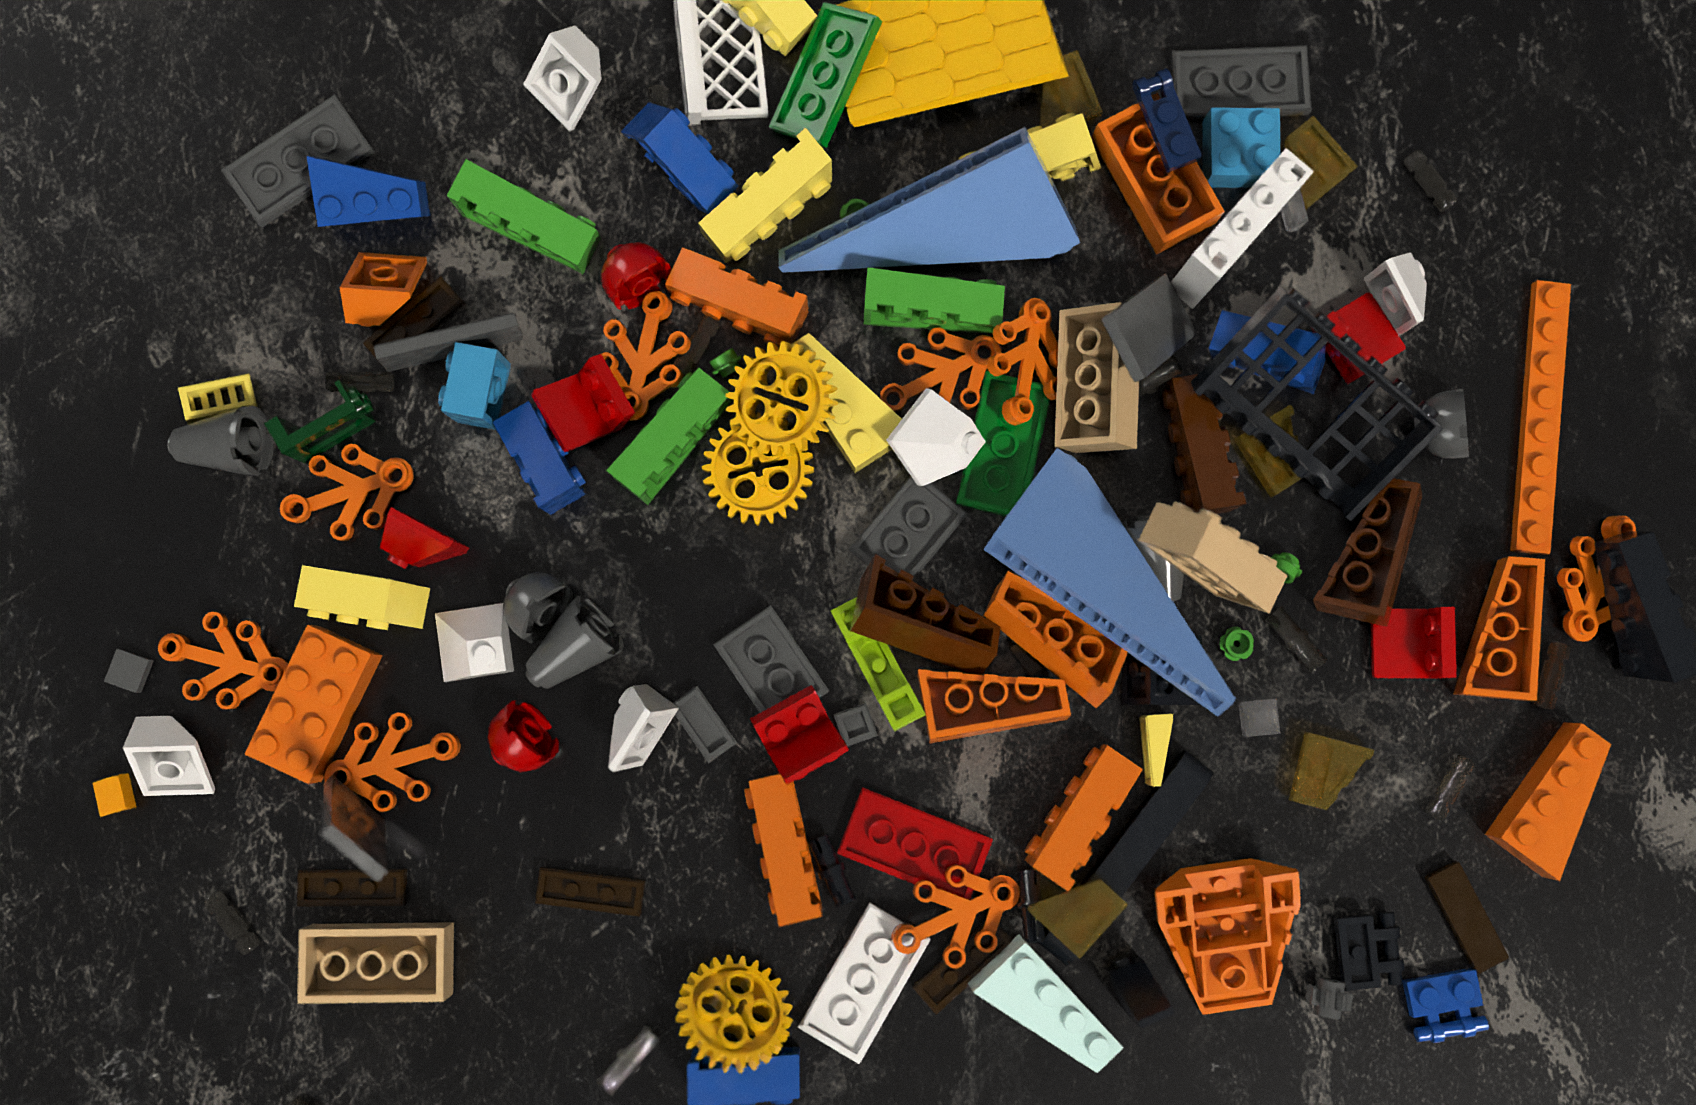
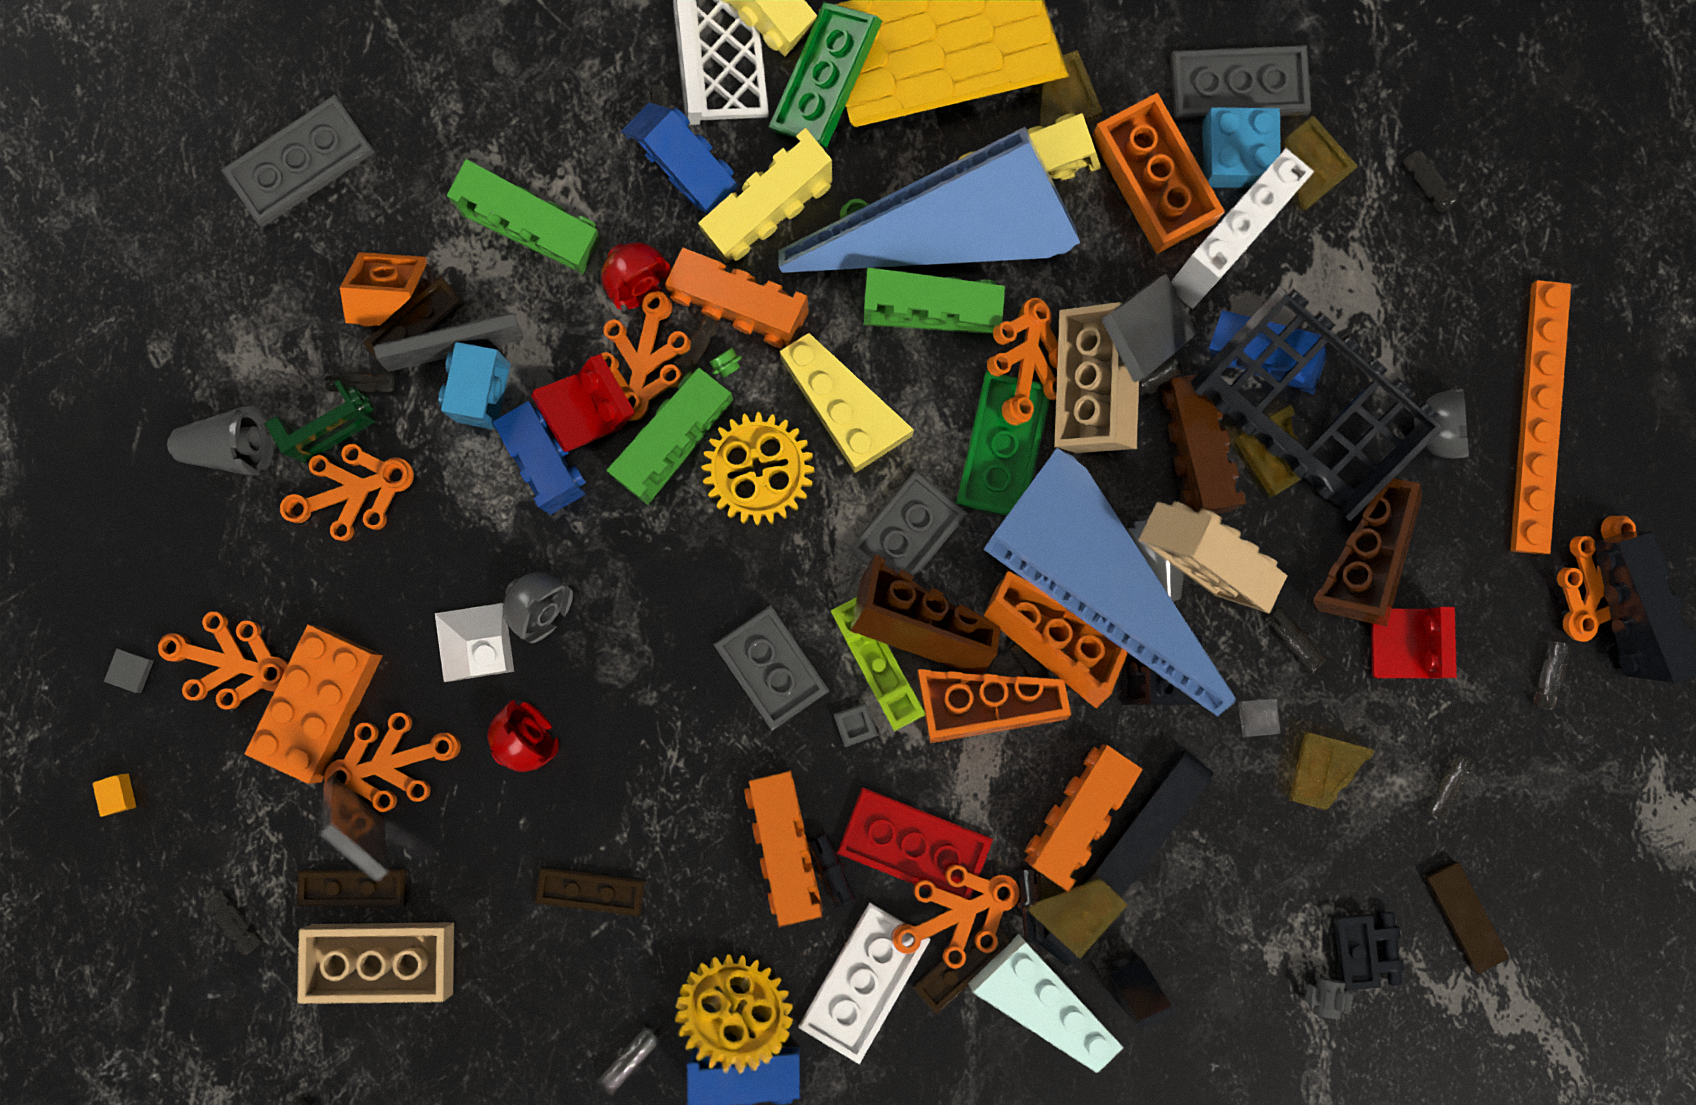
white slope [123,716,215,796] -> none
light yellow slope [178,374,258,424] -> none
light yellow wedge [294,565,430,630] -> none
blue wedge [306,156,430,227] -> none
red slope [380,507,469,569] -> none
white slope [523,26,601,131] -> none
dark grey cone [526,596,624,689] -> none
white slope [608,684,679,772] -> none
dark grey tile [673,686,738,763] -> none
yellow gear [725,341,838,457] -> none
red bracket [750,685,849,784] -> none
orange plant [880,327,1001,413] -> none
white slope [886,388,986,486] -> none
dark blue plate [1133,68,1202,173] -> none
light yellow slope [1139,713,1173,787] -> none
orange wedge [1154,858,1301,1015] -> none
bright green plate [1219,627,1254,661] -> none
bright green plate [1271,552,1302,583] -> none
clear tile [1281,188,1308,232] -> none
red bracket [1311,292,1406,384] -> none
white slope [1363,252,1427,336] -> none
blue plate [1402,968,1489,1043] -> none
orange wedge [1453,556,1545,701] -> none
orange wedge [1485,722,1611,881] -> none

